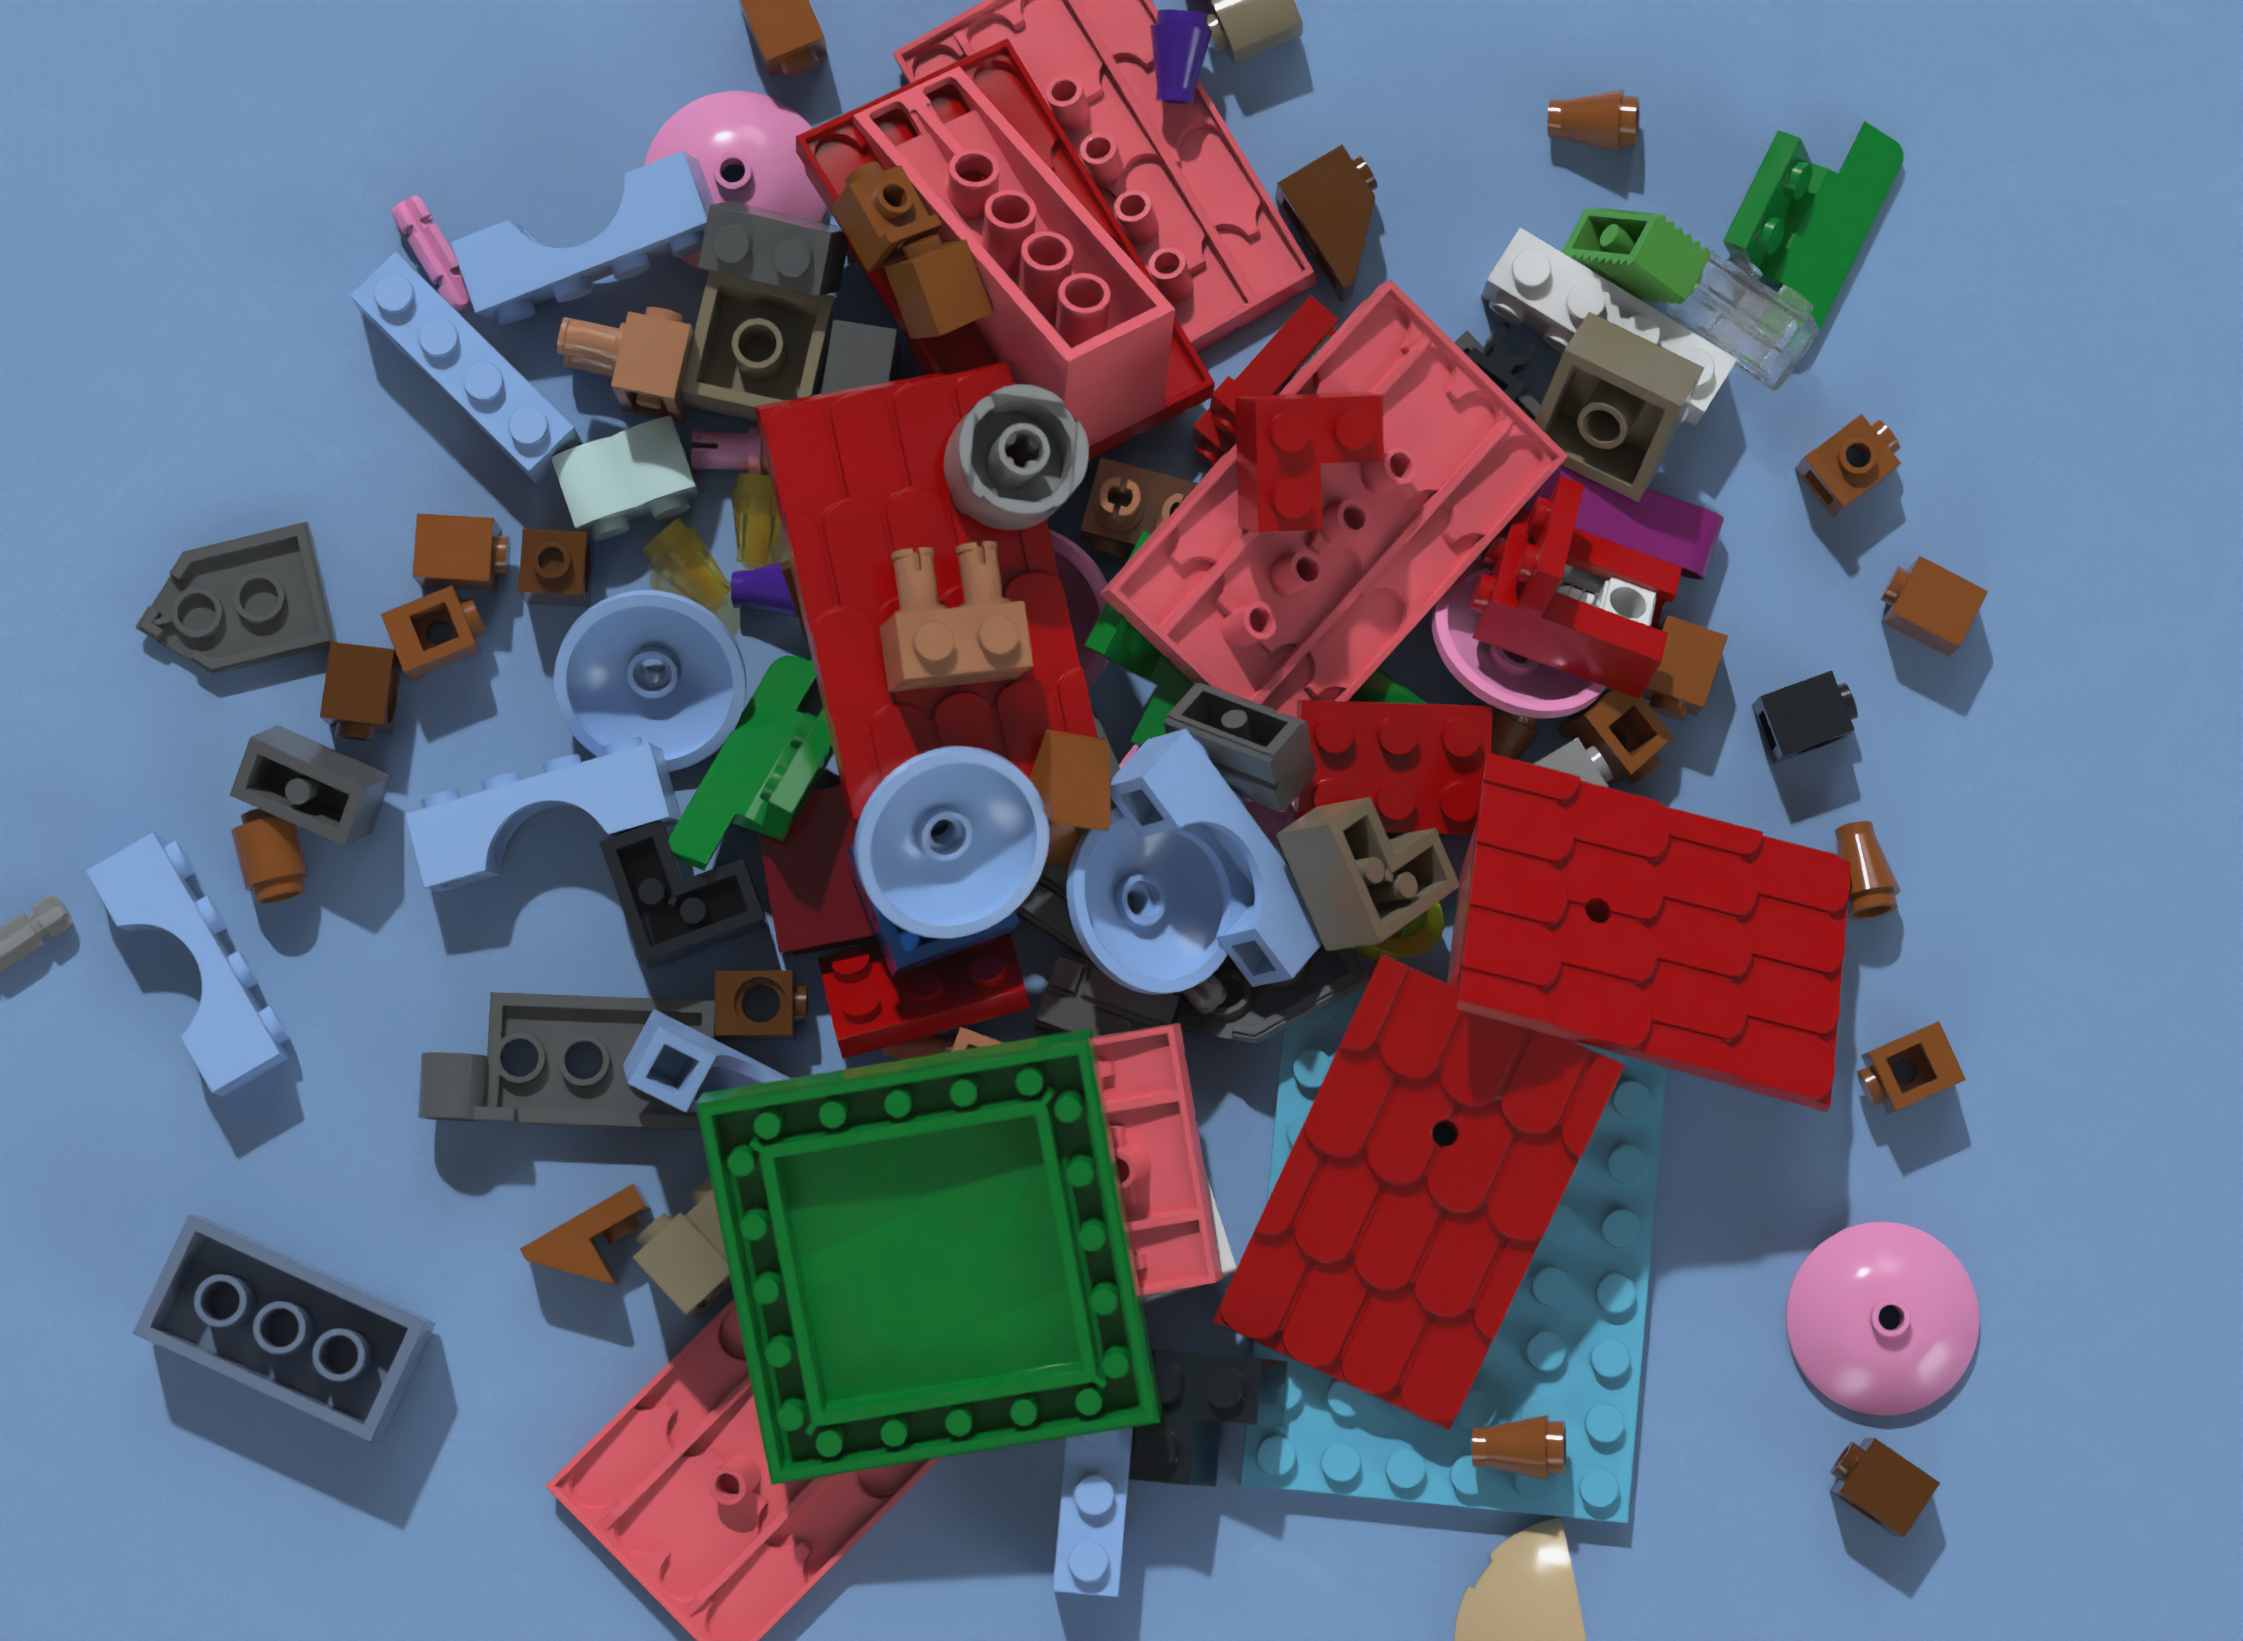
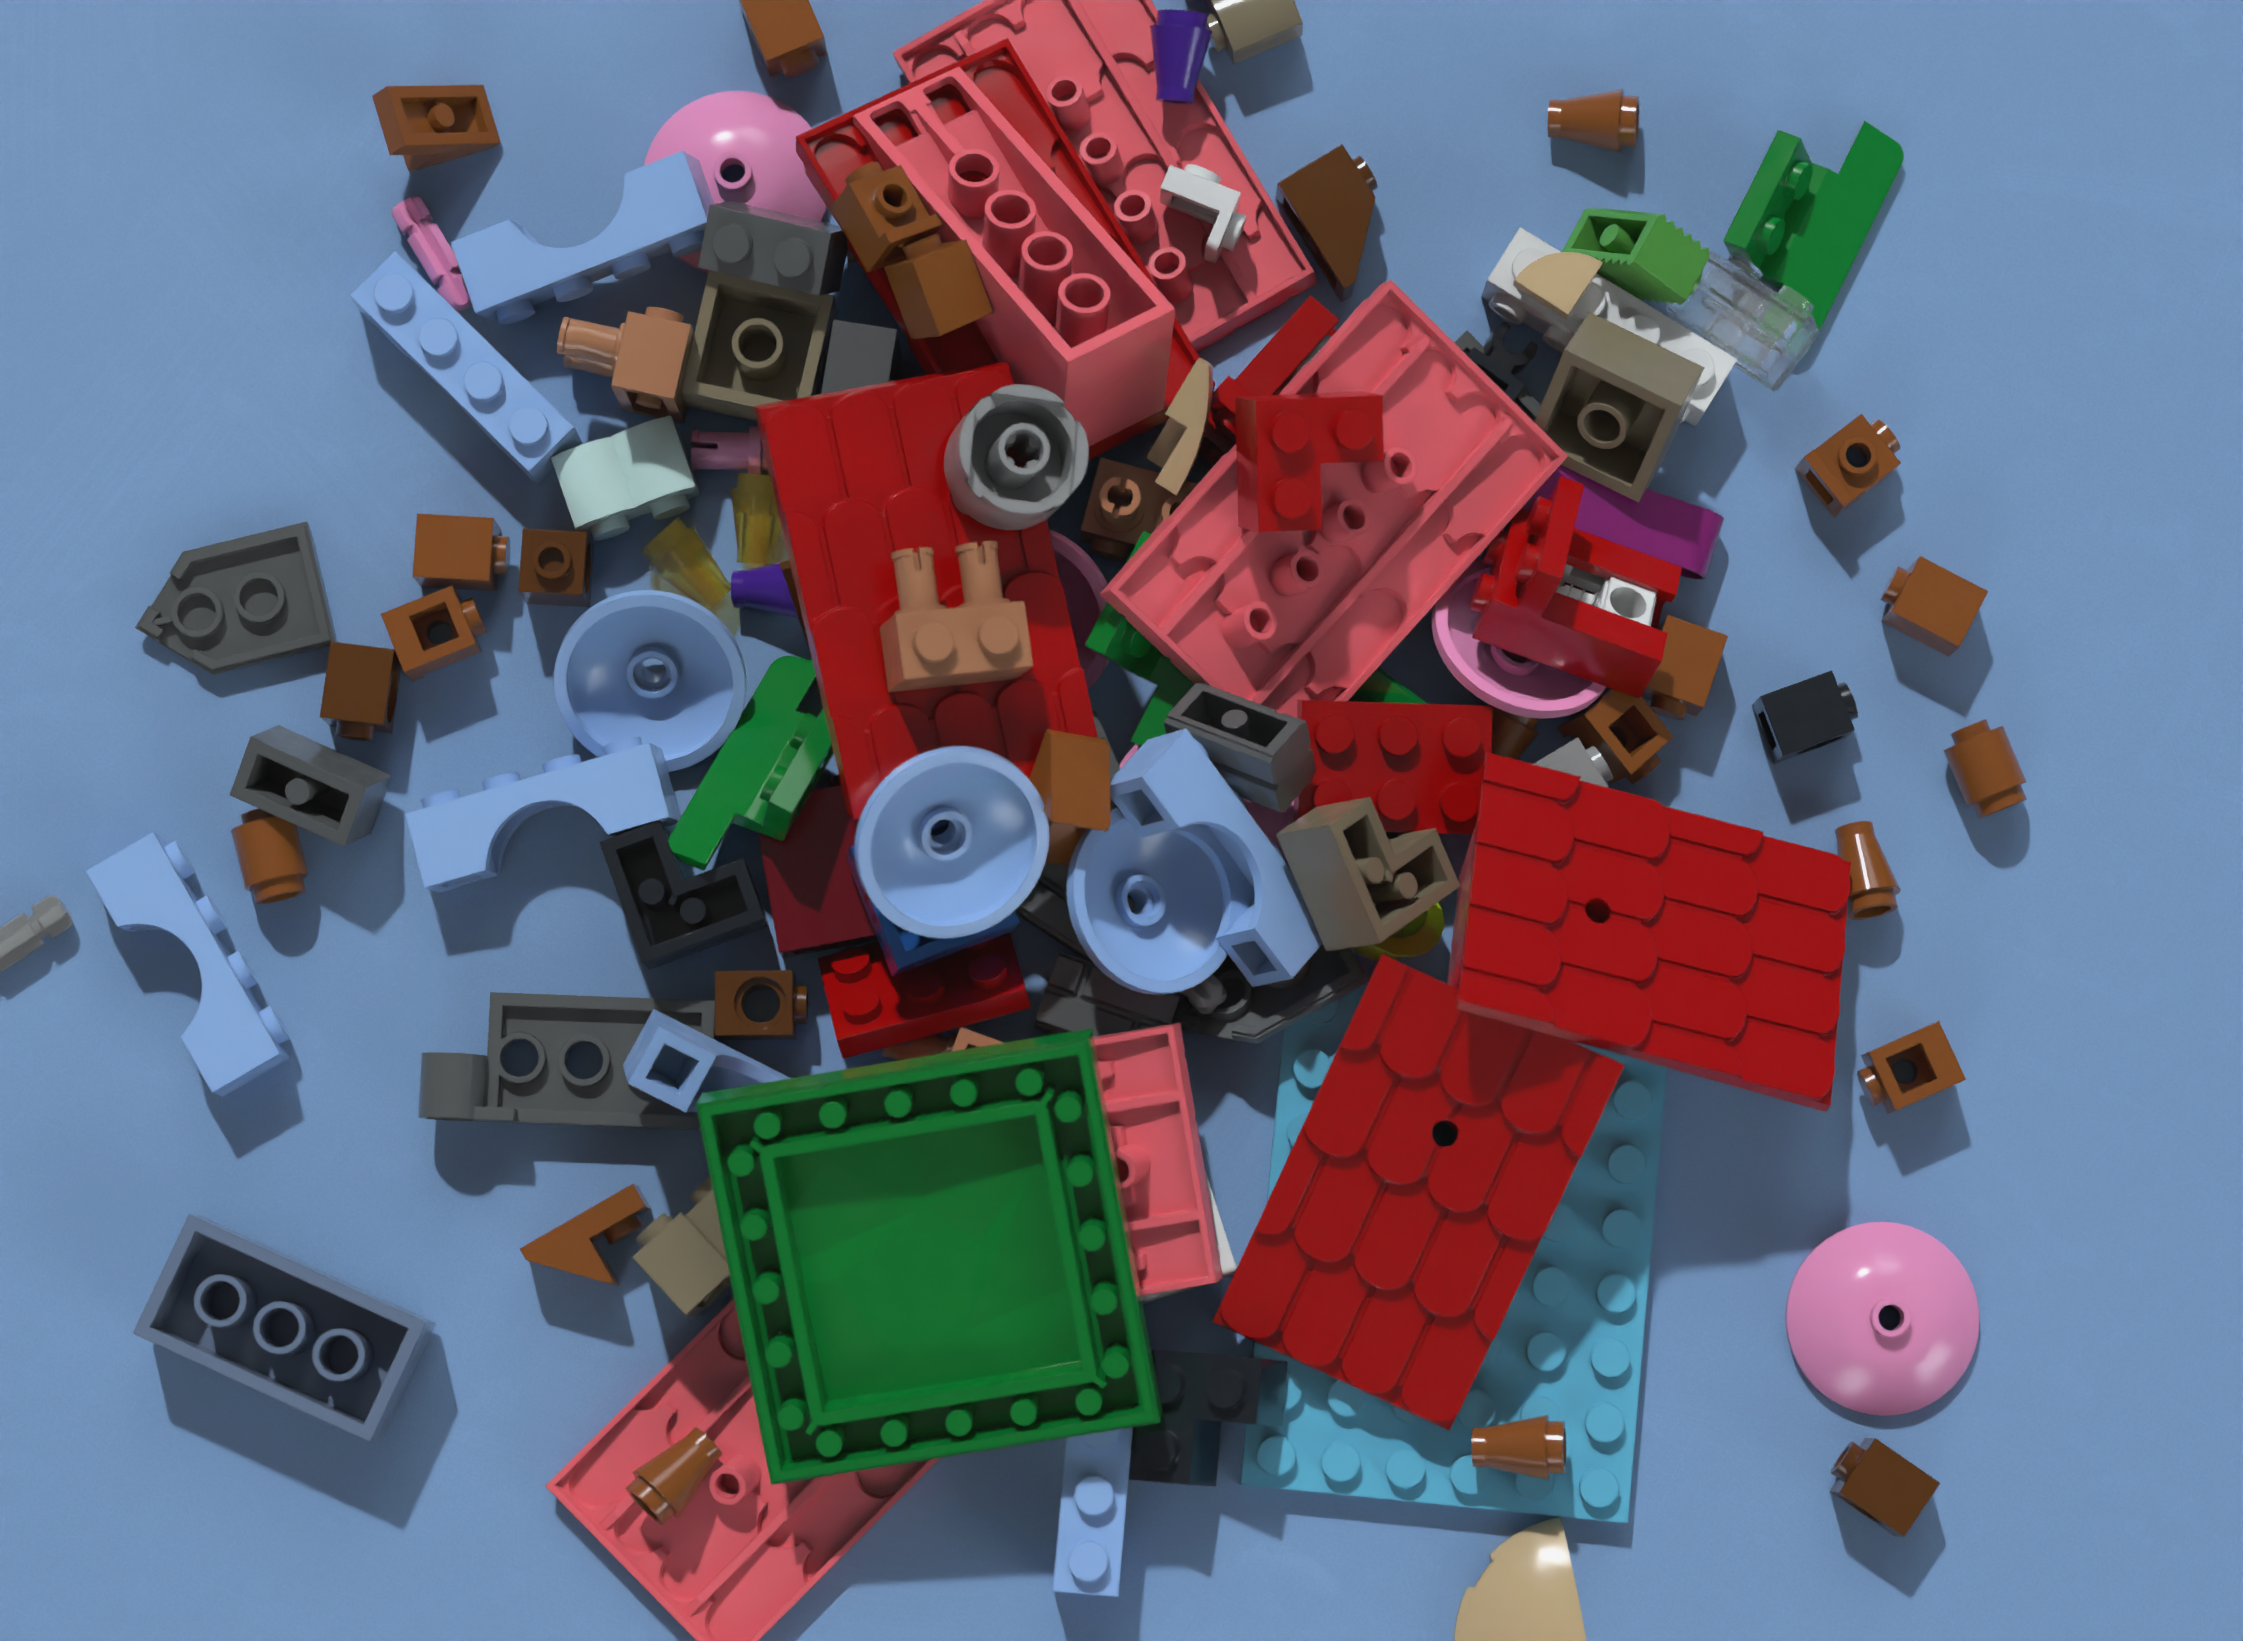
none -> dark orange slope [372,85,501,171]
none -> dark orange cone [626,1427,723,1525]
none -> tan brick [1146,358,1213,496]
none -> white bracket [1160,164,1247,264]
none -> tan tile [1513,252,1603,319]
none -> dark orange brick [1944,719,2027,819]

